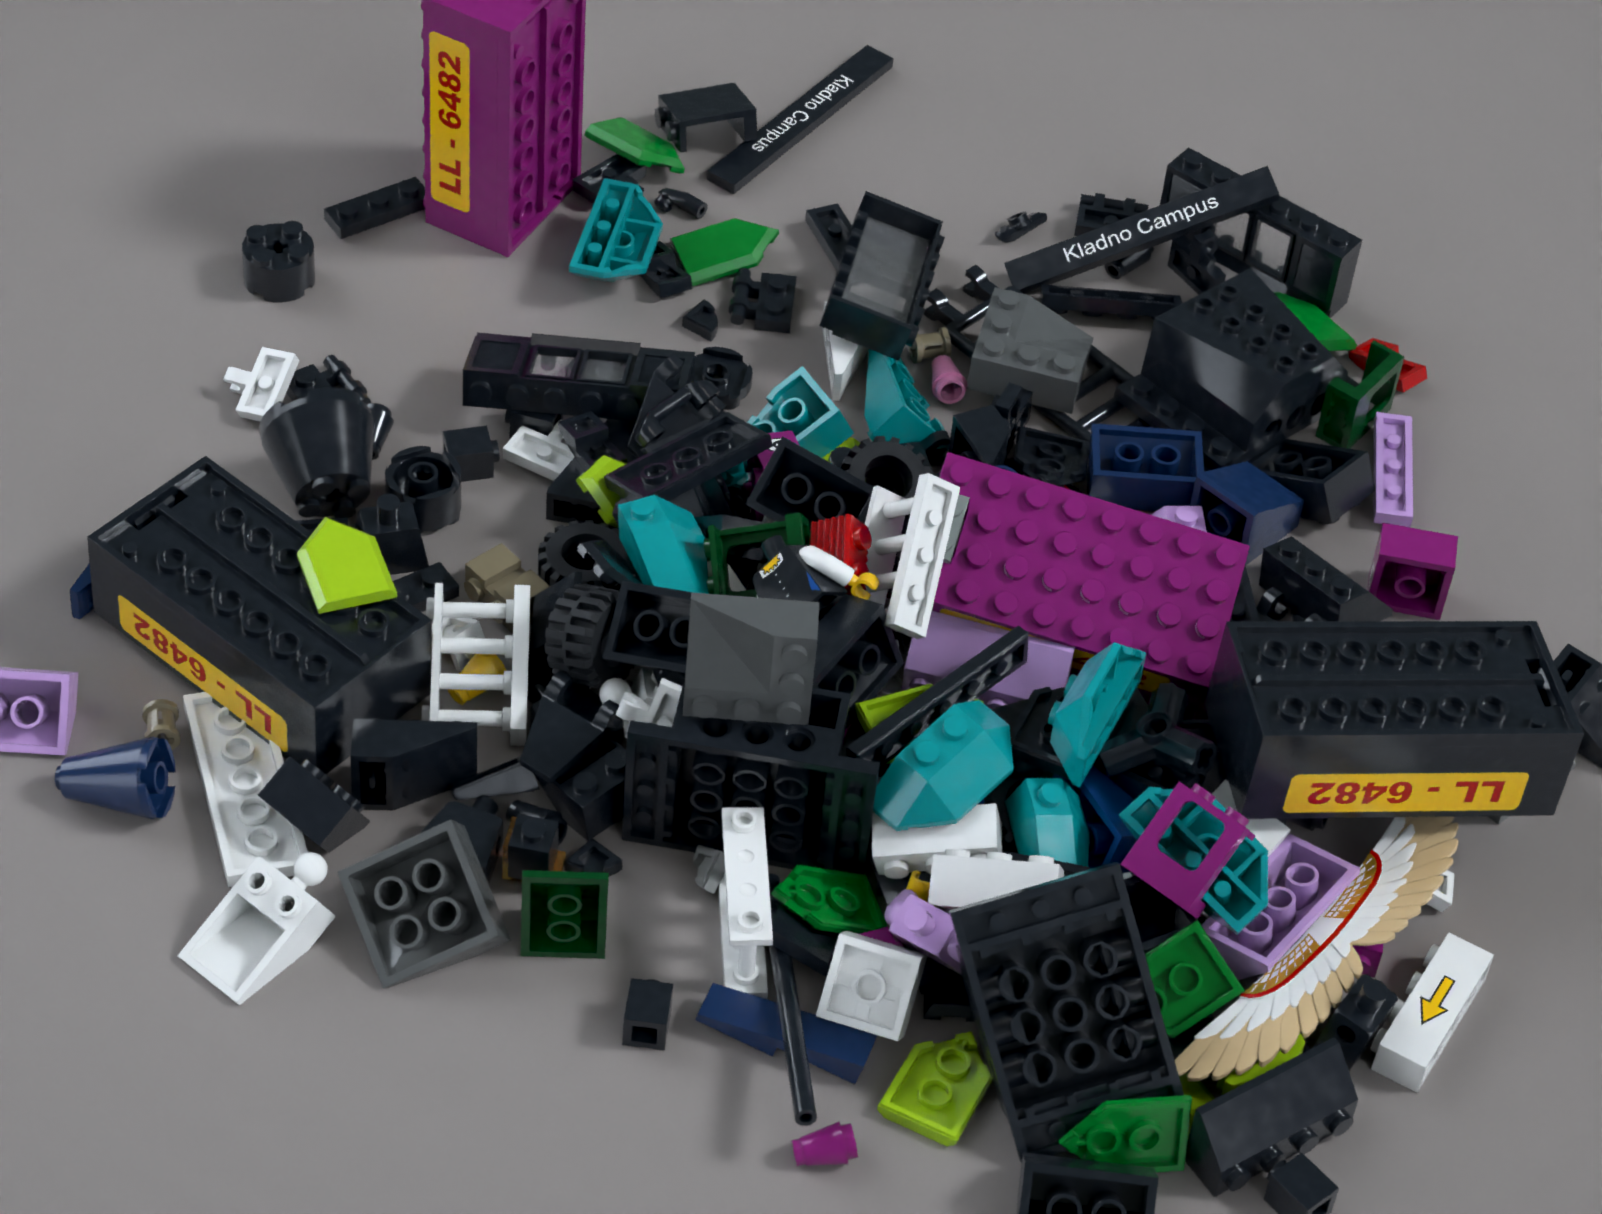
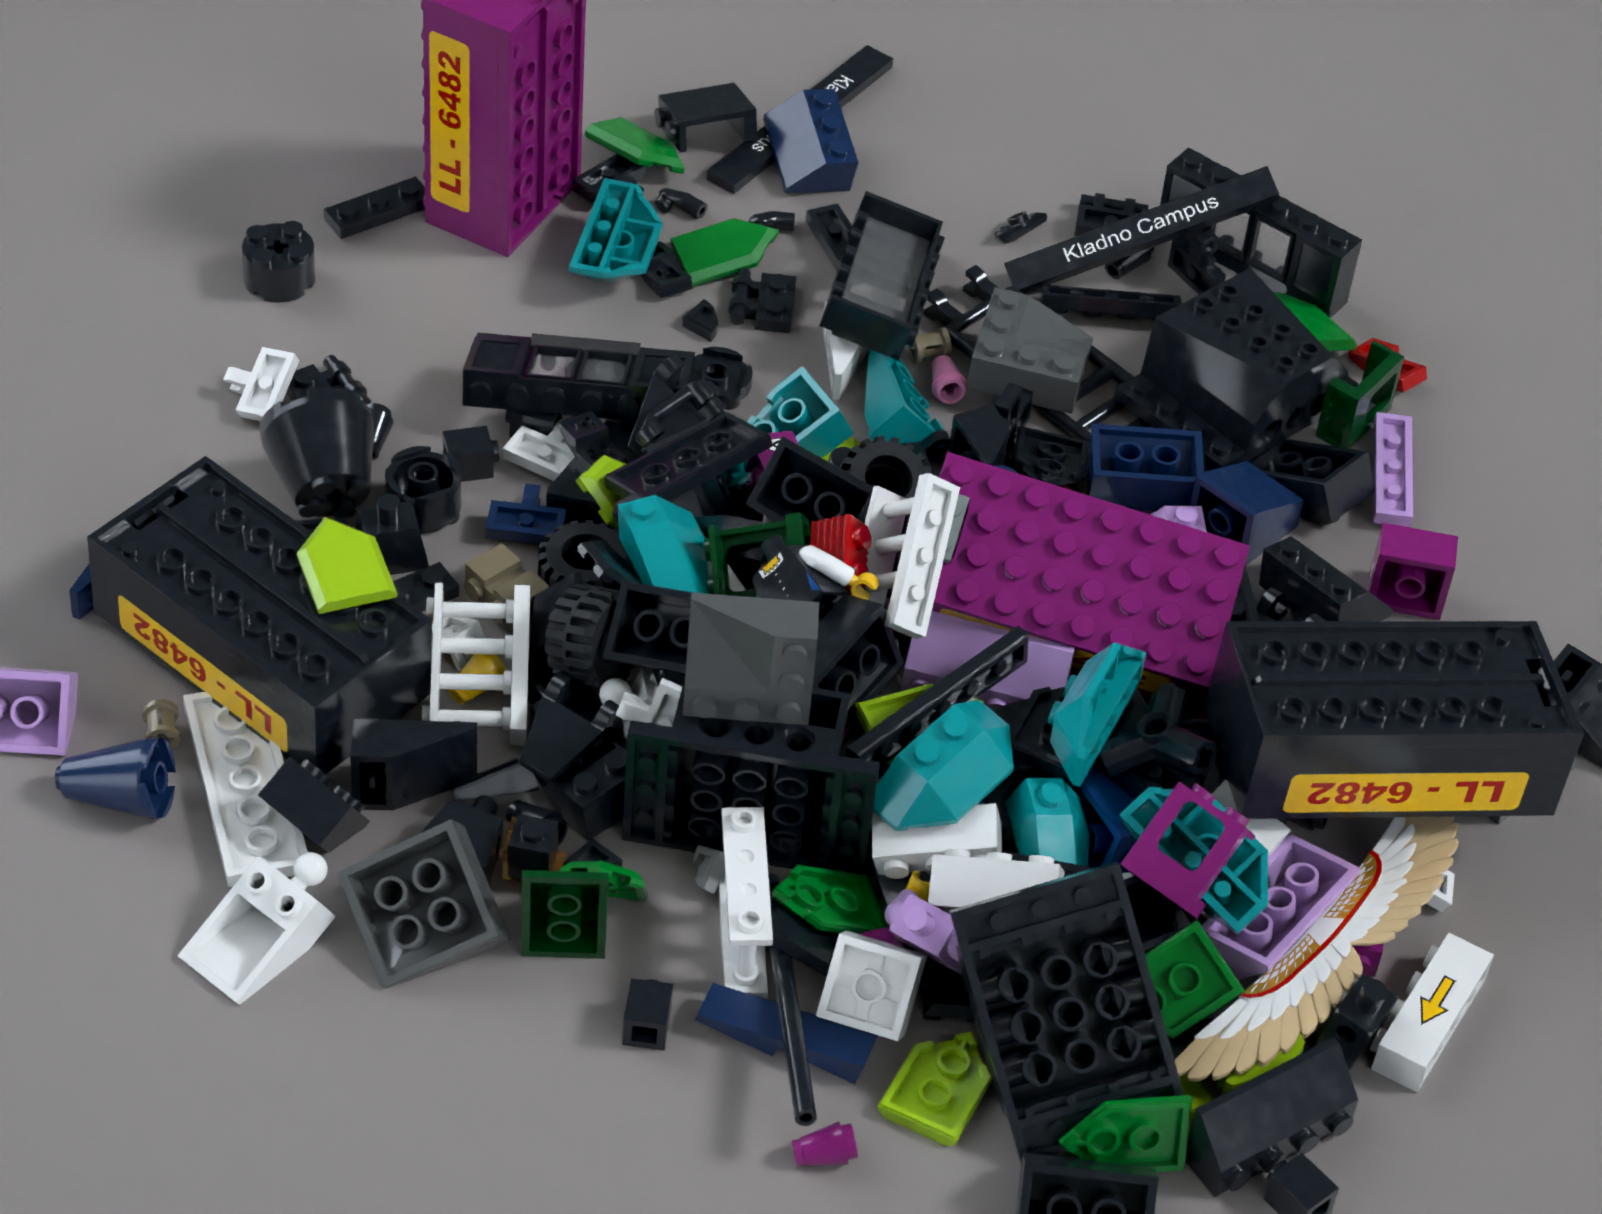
none -> dark blue plate [485,483,567,544]
none -> green tile [560,861,648,902]
none -> black arm [748,211,795,231]
none -> dark blue slope [763,89,859,193]

